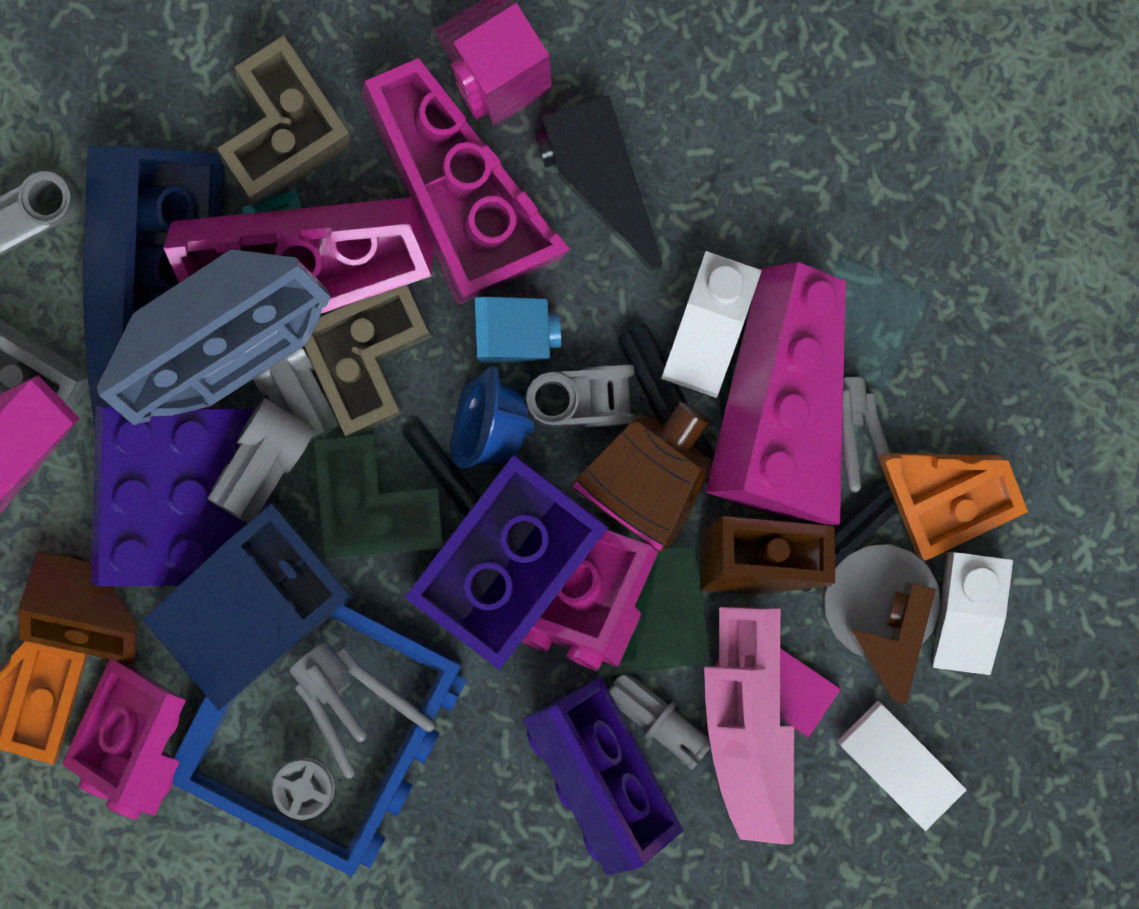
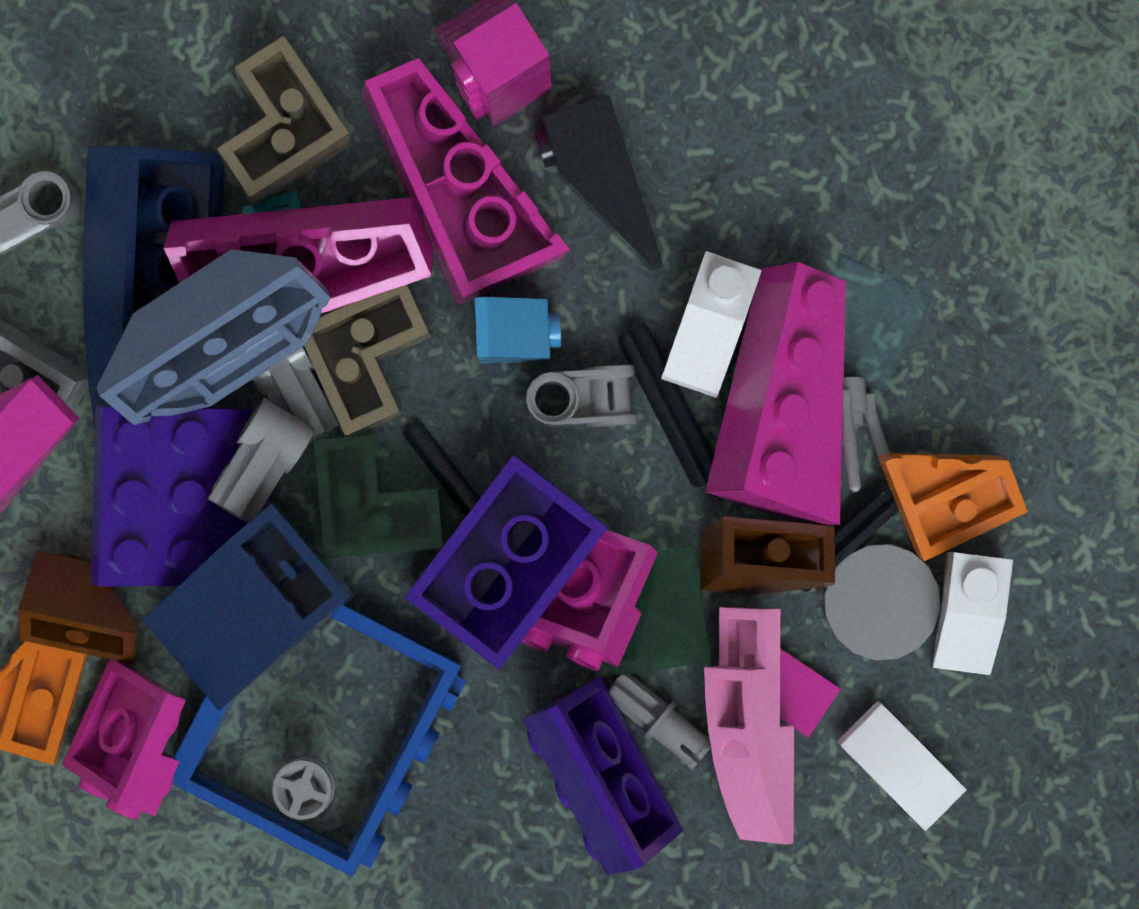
light grey plant [289,642,435,779] -> none
blue piece [450,367,535,469] -> none
reddish brown torso [571,402,712,553] -> none
reddish brown slope [847,582,936,705] -> none

